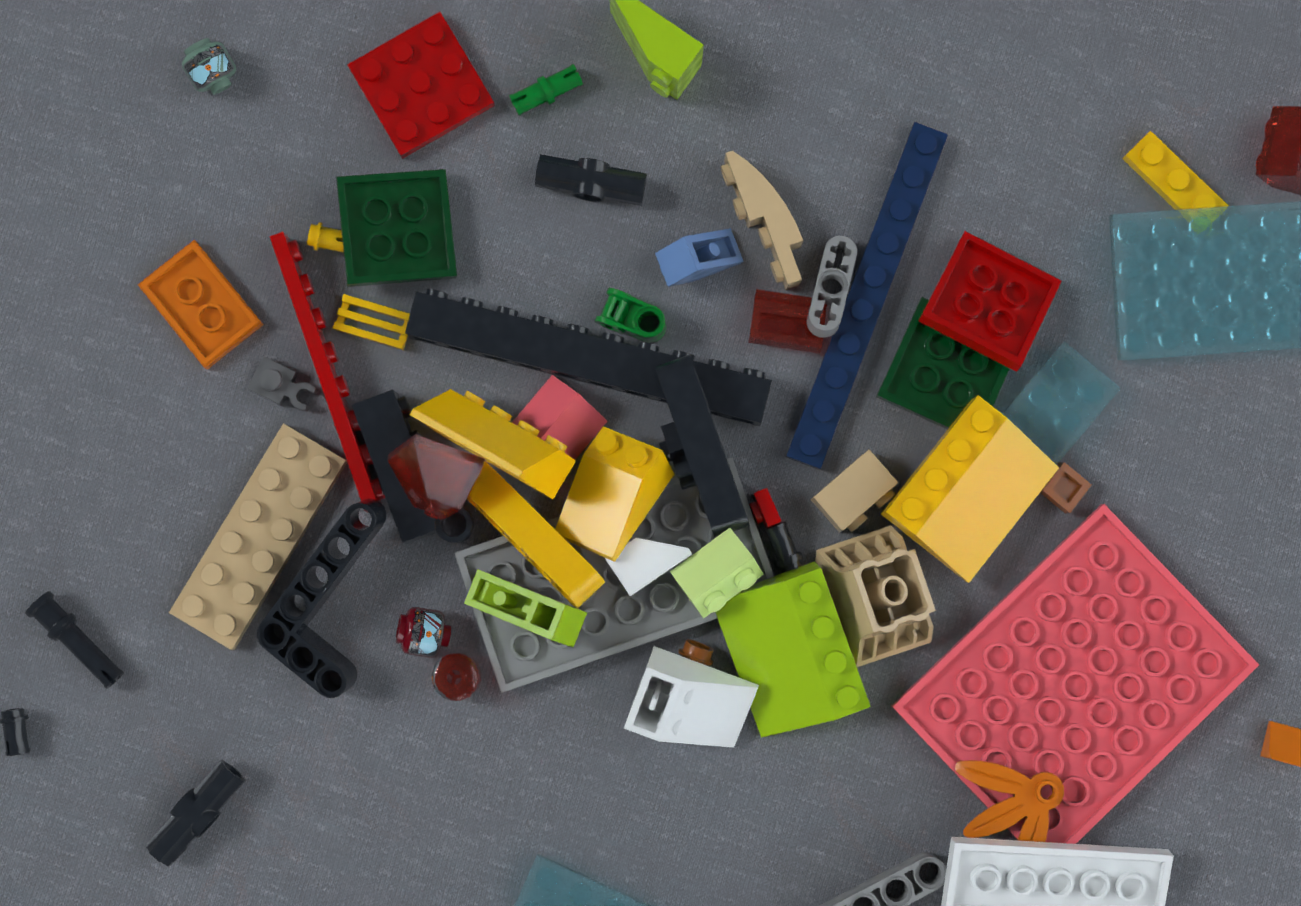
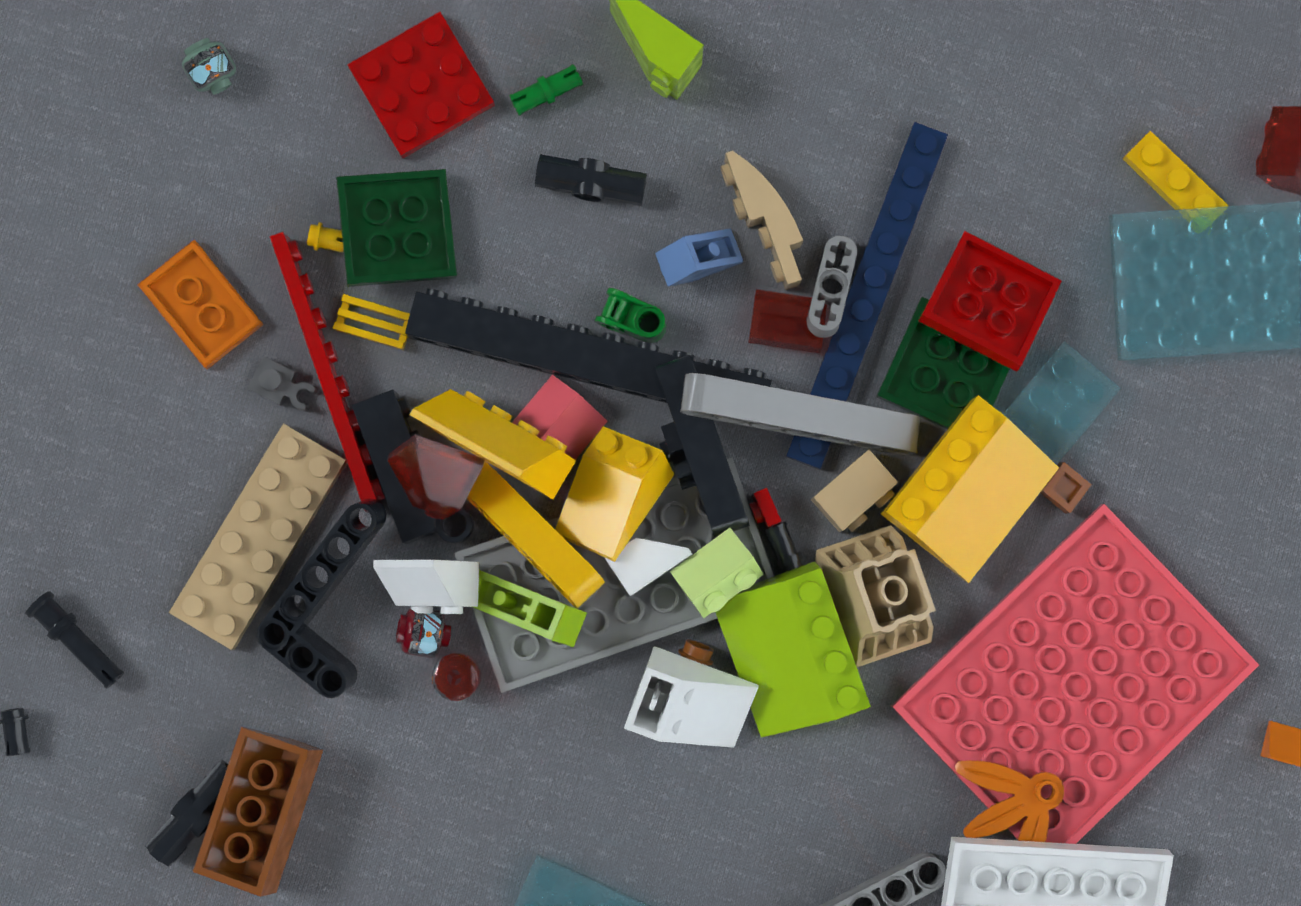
none -> dark orange slope [193,727,323,897]
none -> white slope [373,560,479,614]
none -> light grey beam [680,373,921,455]

